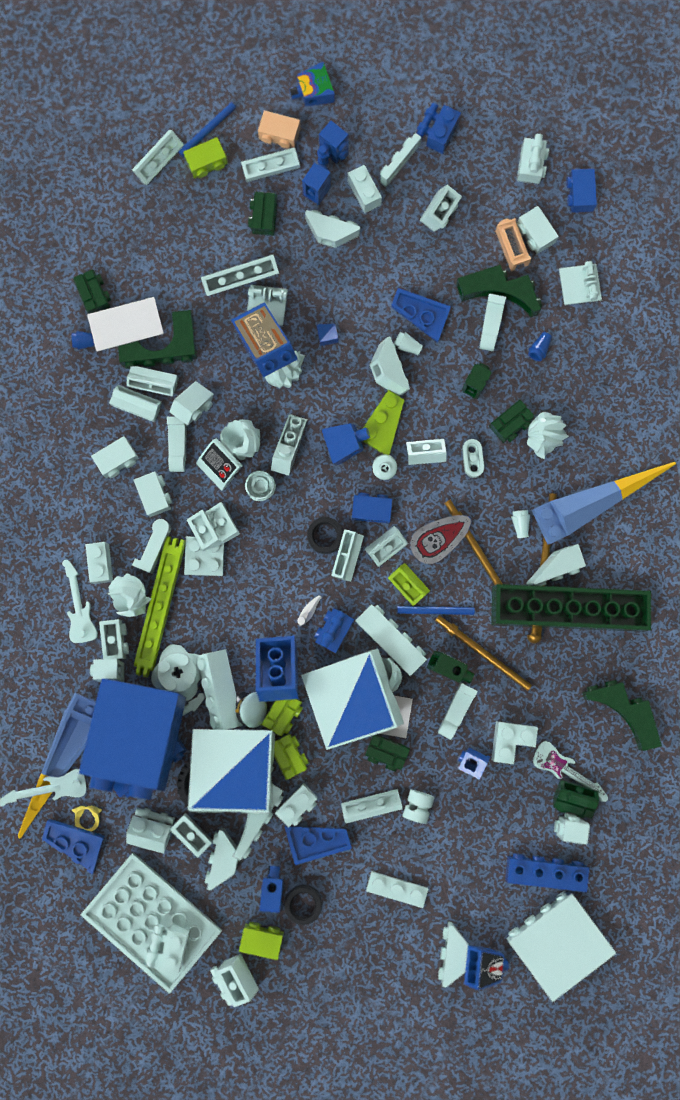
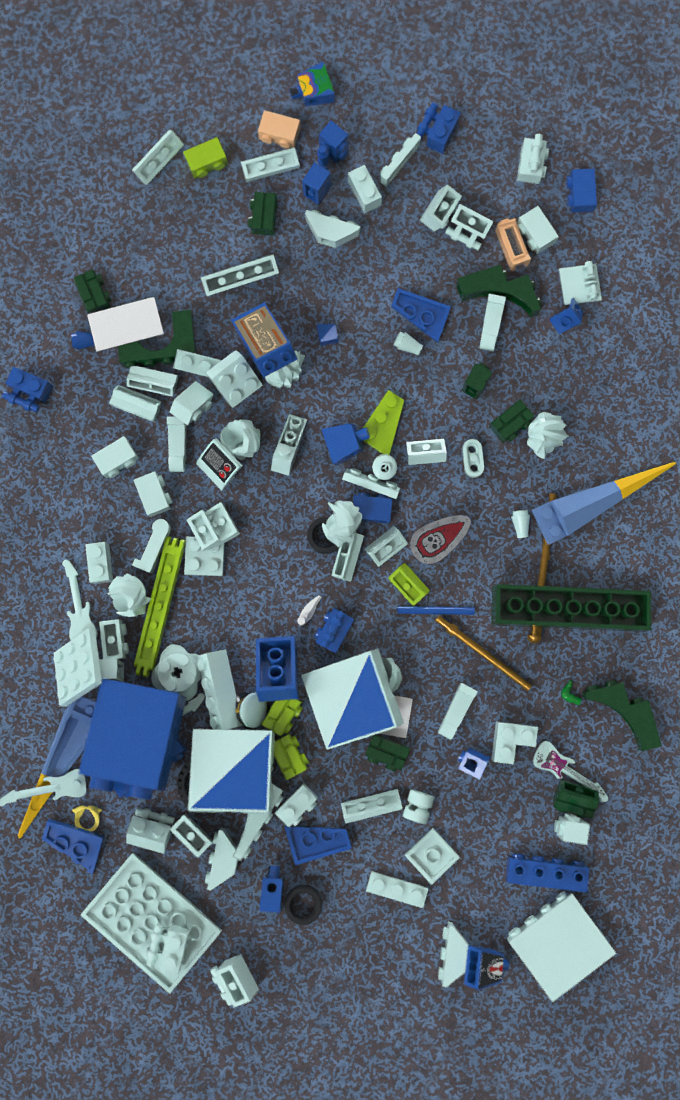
blue bar [178,102,236,157] -> none
lime brick [239,922,284,960] -> none
light aqua hair [245,471,276,501] -> none
light aqua hinge [247,285,288,326] -> none
light aqua brick [355,604,427,676] -> none
light aqua slope [370,336,410,396] -> none
dark green torso [426,651,474,684] -> none
pearl gold bar [444,499,503,585] -> none
light aqua slope [527,544,586,586] -> none
blue cone [528,332,552,361] -> none
none -> blue brick [2,367,53,412]
none -> light aqua plate [54,628,102,707]
none -> light aqua plate [173,349,222,377]
none -> light aqua brick [206,350,263,408]
none -> light aqua hair [322,501,362,547]
none -> light aqua plate [342,468,400,499]
none -> light aqua tile [404,828,460,885]
none -> light aqua brick [445,204,493,250]
none -> blue bracket [550,298,583,334]
none -> green animal [561,680,581,706]

